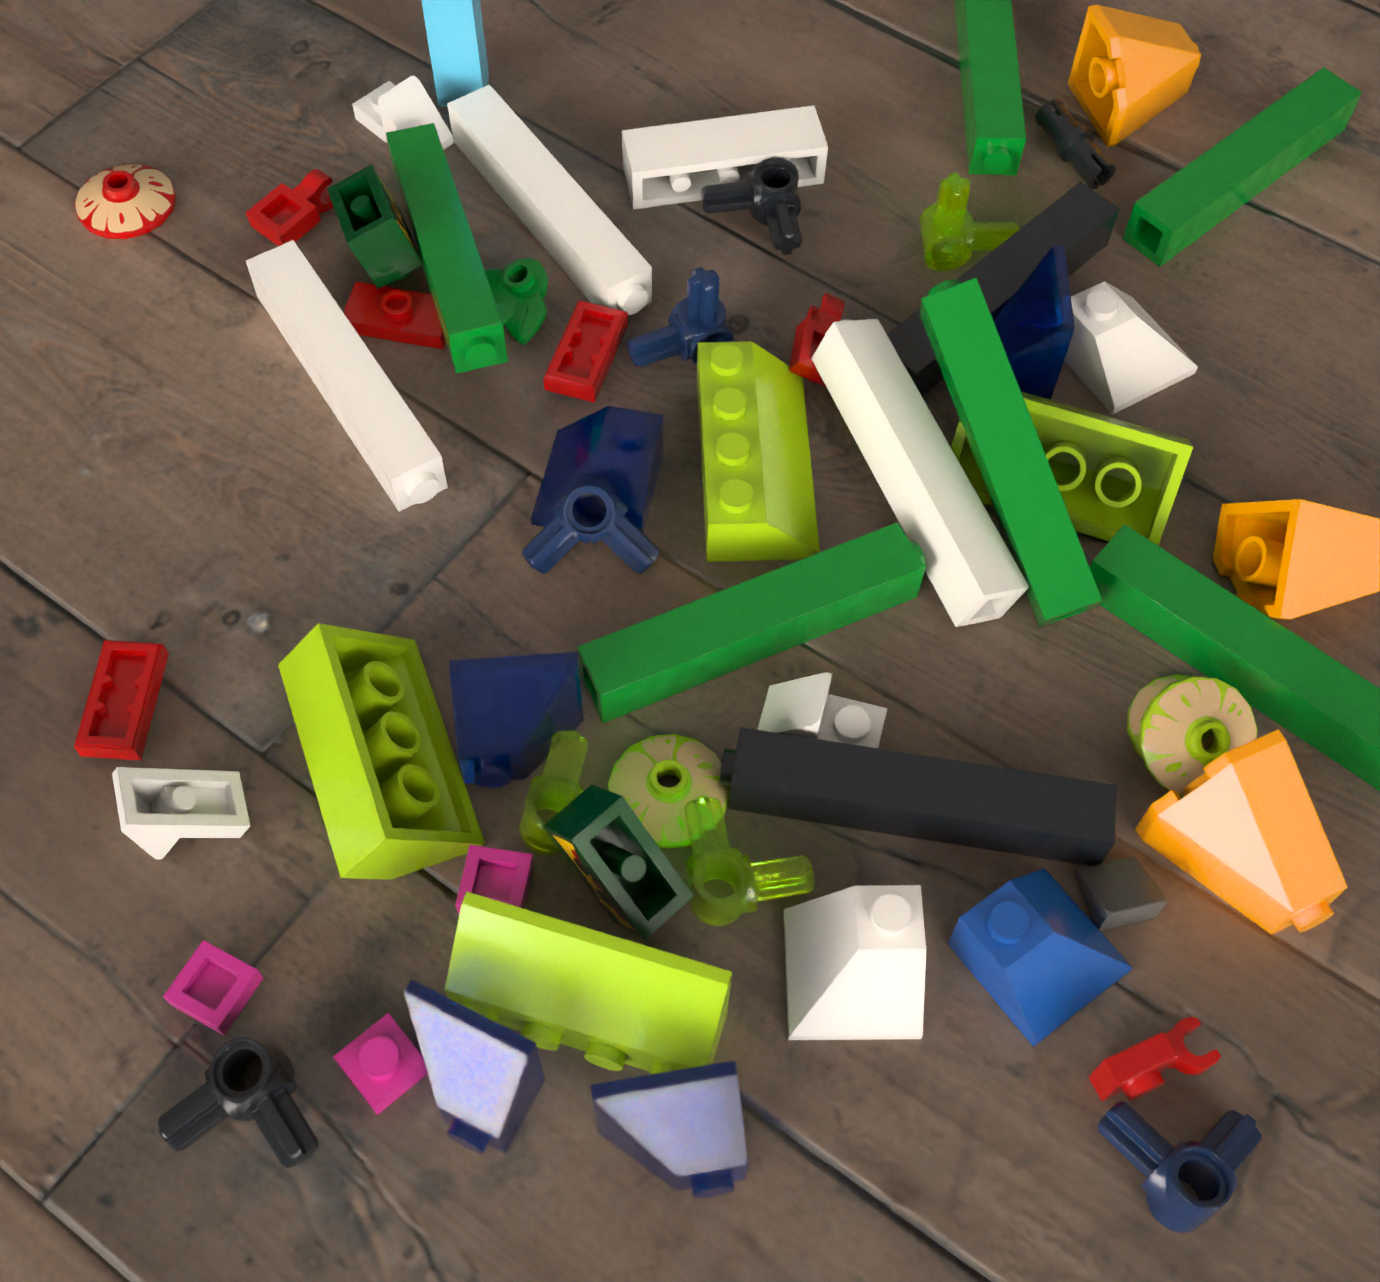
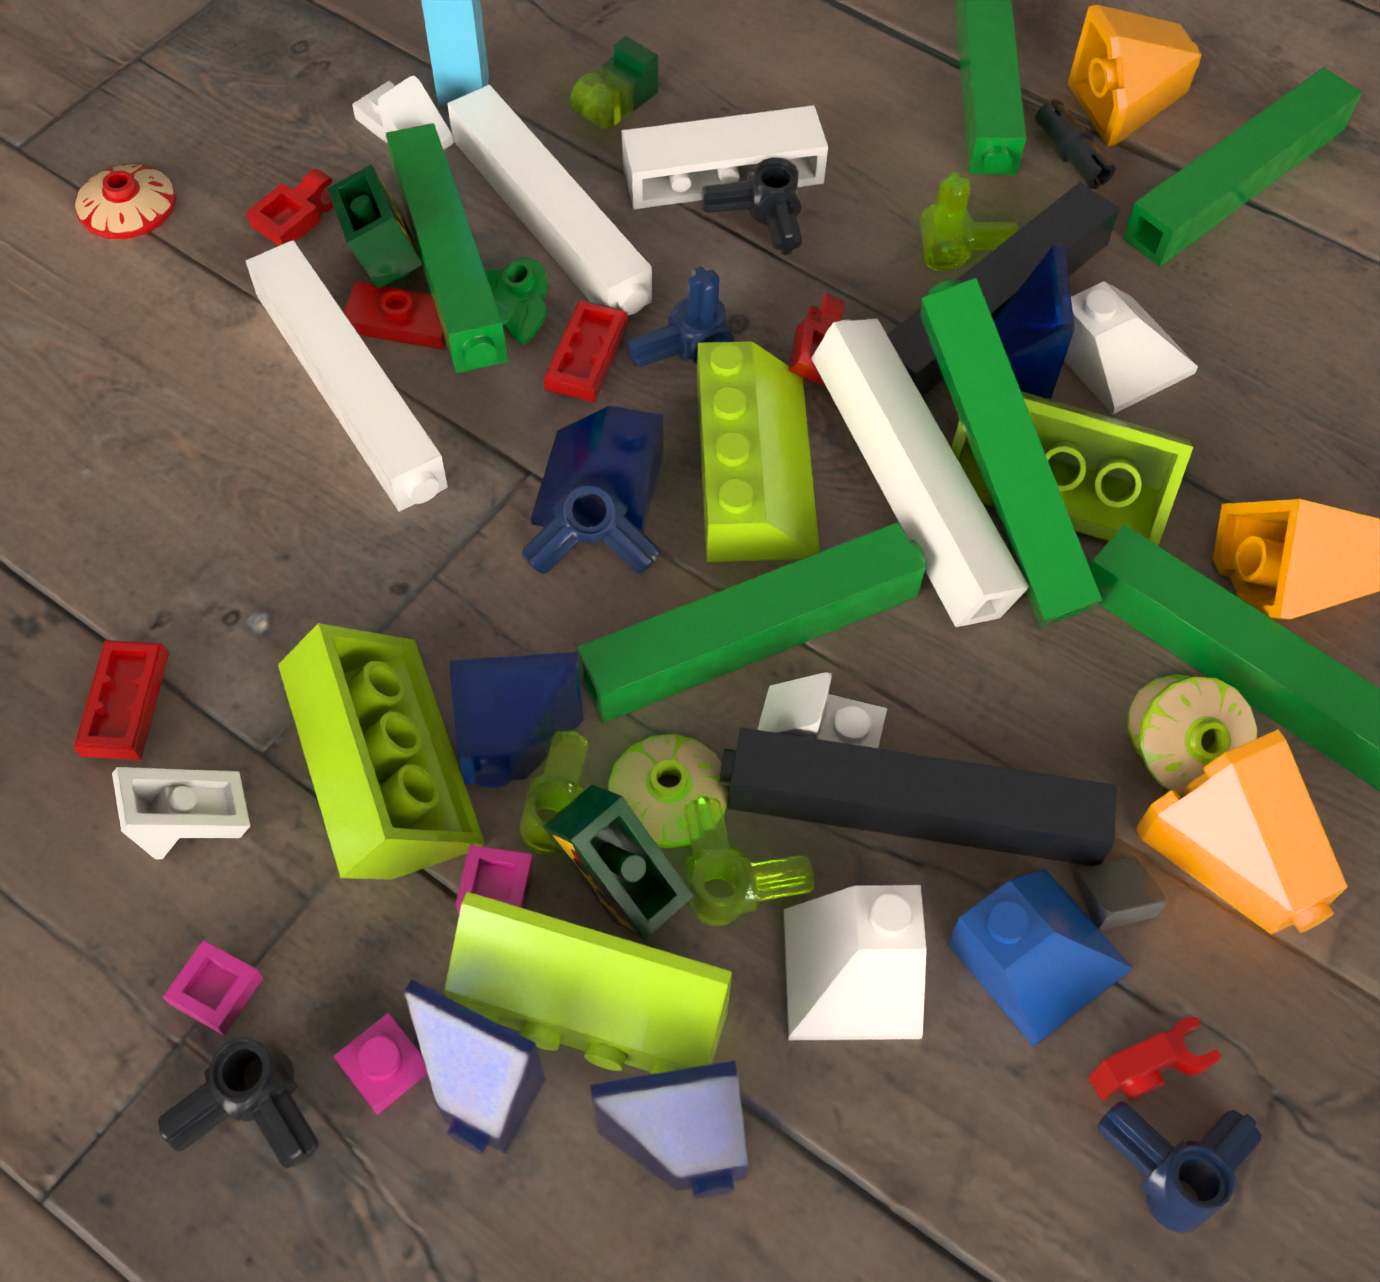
none -> leg [570,36,658,130]

